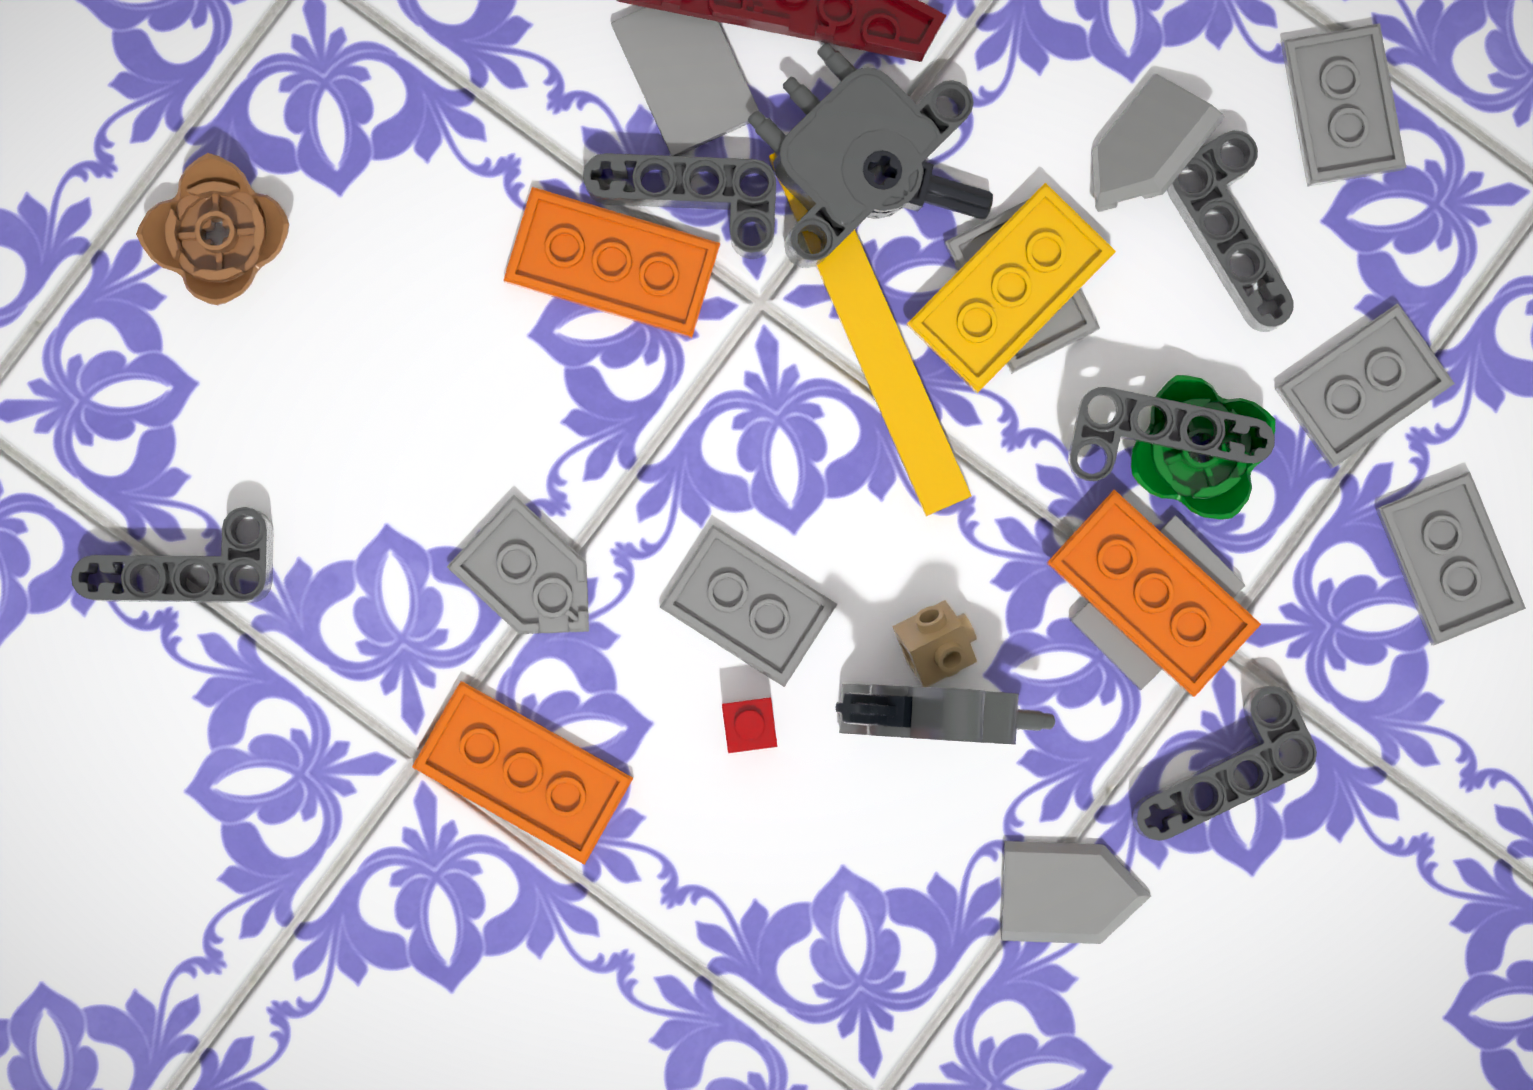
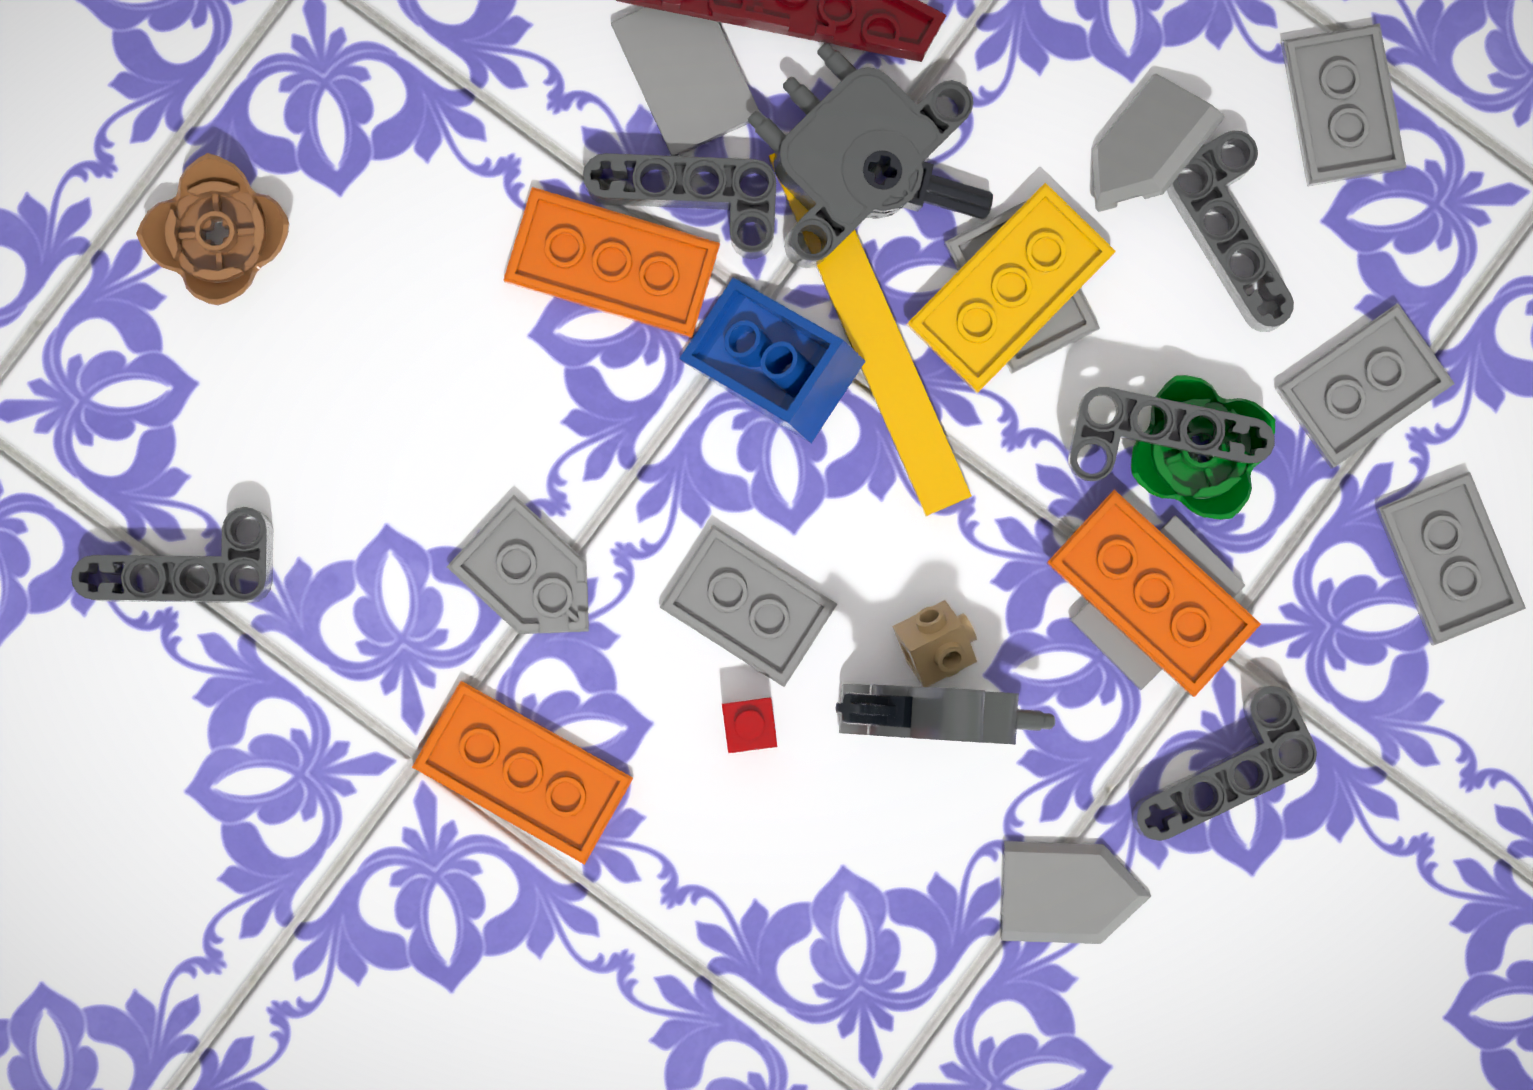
none -> blue slope [679,277,866,444]

